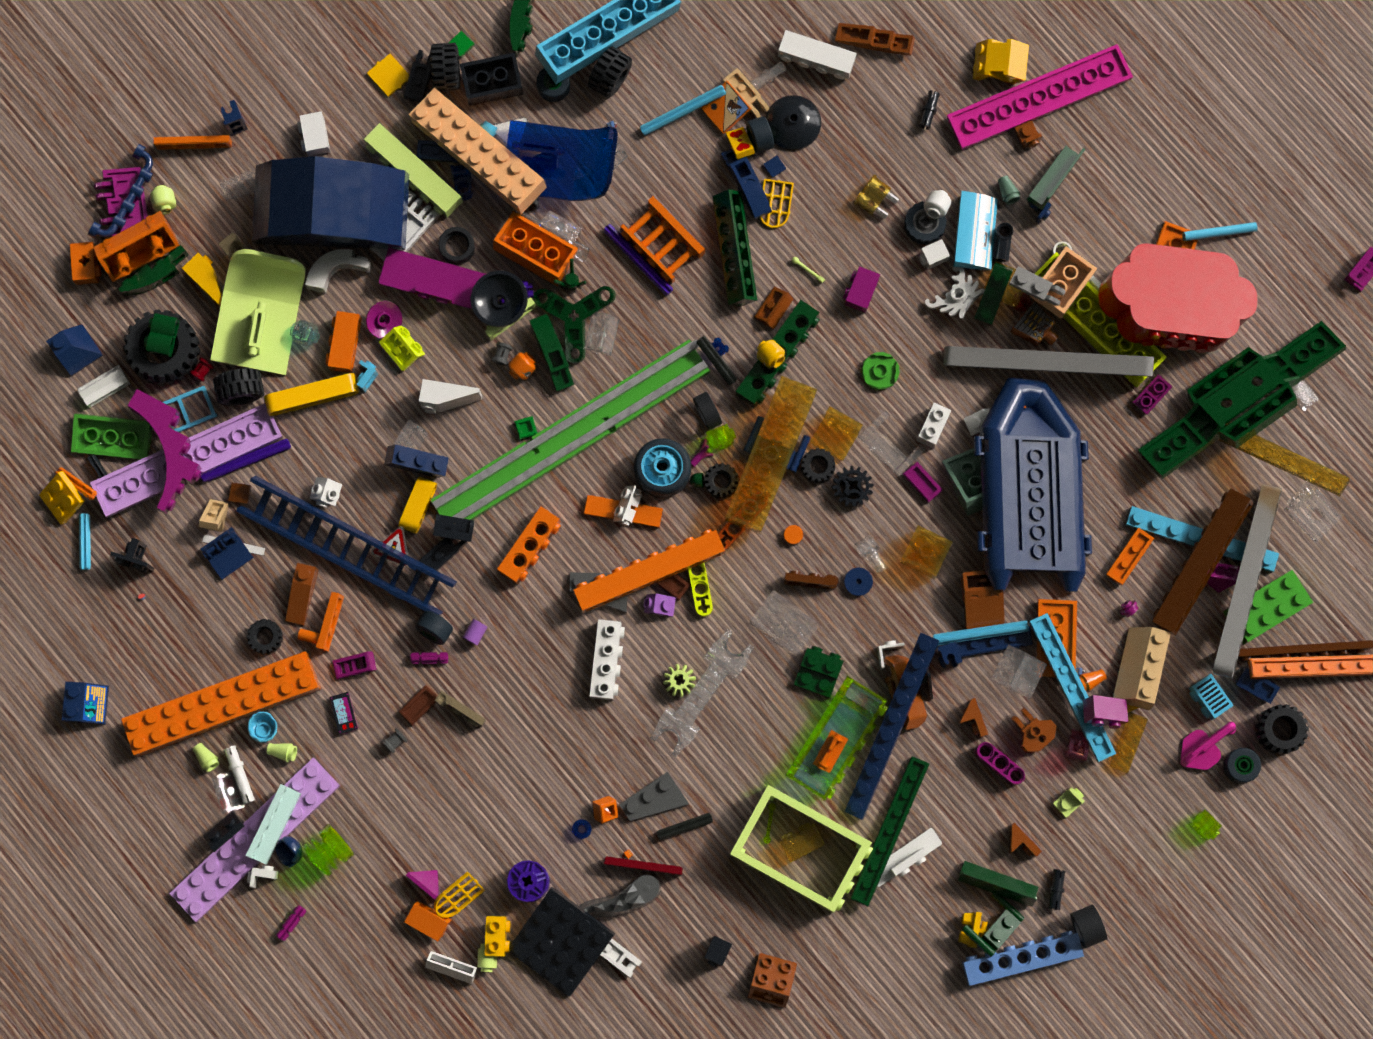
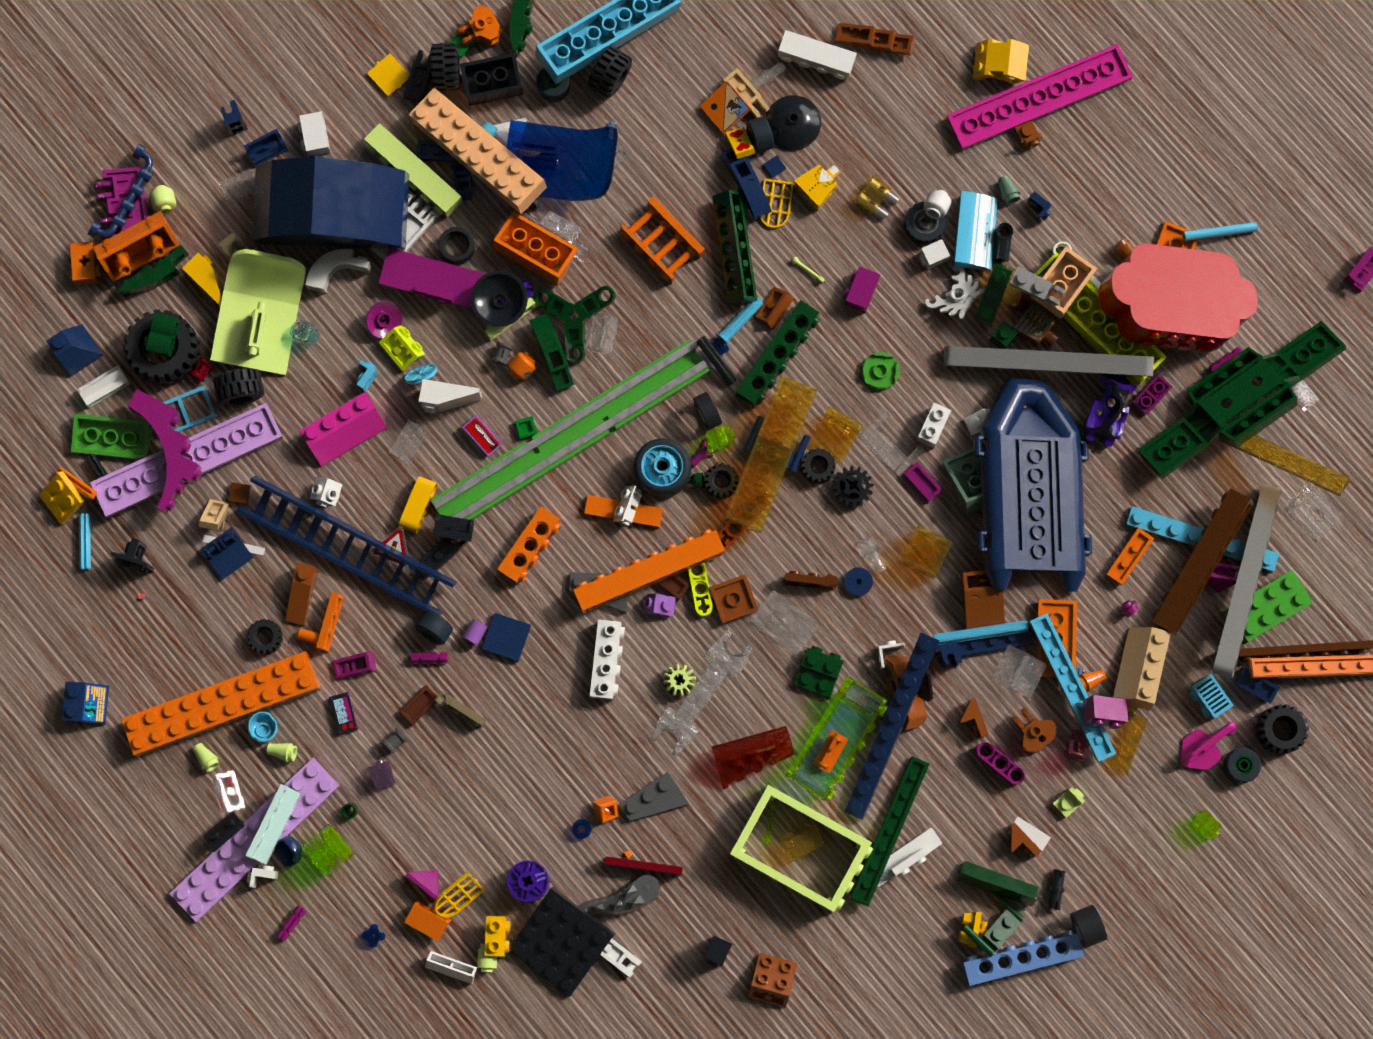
orange tile [154,135,232,150] -> none
dark purple axle [200,439,291,482] -> none
white pin [224,745,255,804] -> none
yellow beam [263,373,359,416] -> none
orange brick [325,311,362,373] -> none
dark blue brick [384,444,449,478] -> none
dark green plant [554,259,587,290] -> none
dark purple axle [603,224,673,296] -> none
medium azure axle [640,85,726,135] -> none
pearl dark grey axle [657,813,713,841] -> none
yellow head [757,340,785,368] -> none
orange tile [784,525,803,545] -> none
black pin [919,90,940,130] -> none
panel [1026,146,1086,210] -> none
none -> dark blue hinge [244,129,289,168]
none -> dark pink slope [299,392,387,467]
none -> dark green hinge [341,803,358,819]
none -> clear blue plate [362,924,385,948]
none -> clear purple brick [369,759,397,790]
none -> medium azure wheel [404,364,438,384]
none -> orange hinge [456,5,501,46]
none -> slope [462,414,502,457]
none -> dark blue tile [482,613,531,662]
none -> dark orange plate [709,574,759,624]
none -> clear red wedge [711,726,795,790]
none -> medium azure axle [716,297,763,345]
none -> yellow torso [794,165,840,211]
none -> dark green brick [989,321,1018,349]
none -> white sticker [1008,817,1051,854]
none -> dark purple hips [1083,374,1137,447]
none -> dark orange cone [1113,238,1134,259]
none -> magenta axle [1209,347,1242,373]

